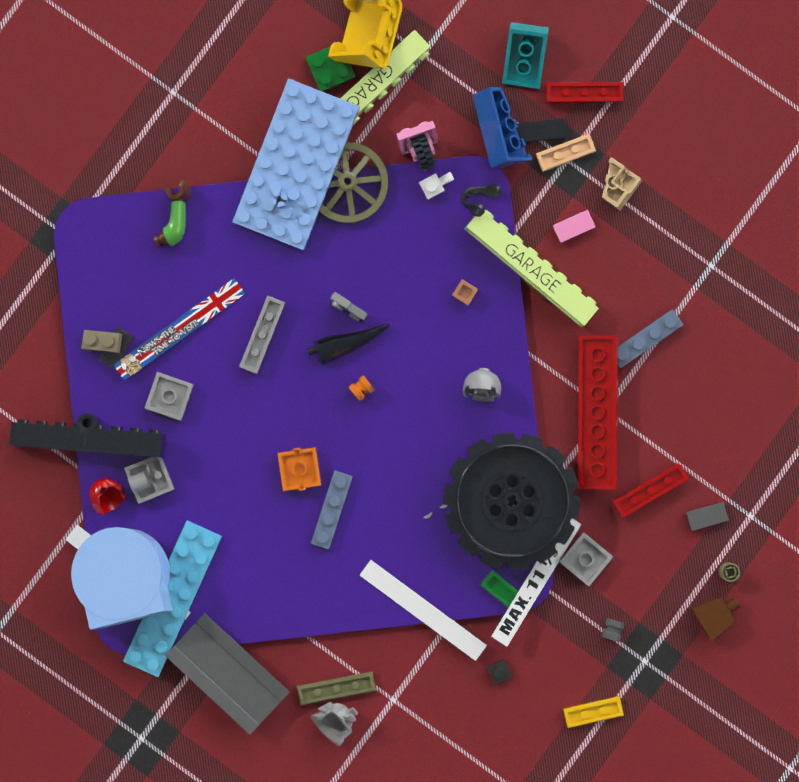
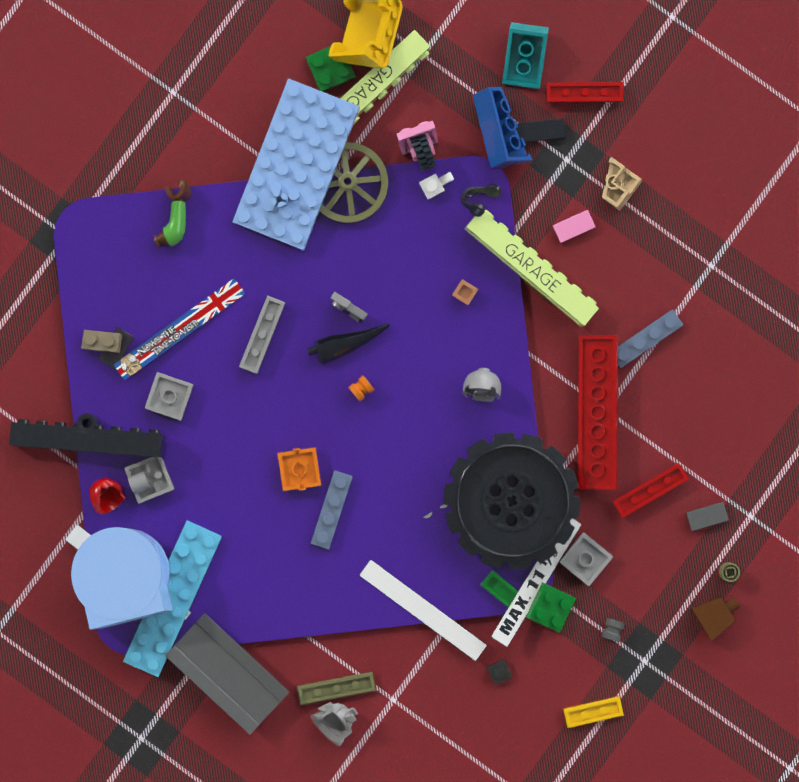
light nougat tile [536,134,596,172] -> none
none -> green plate [526,582,576,633]

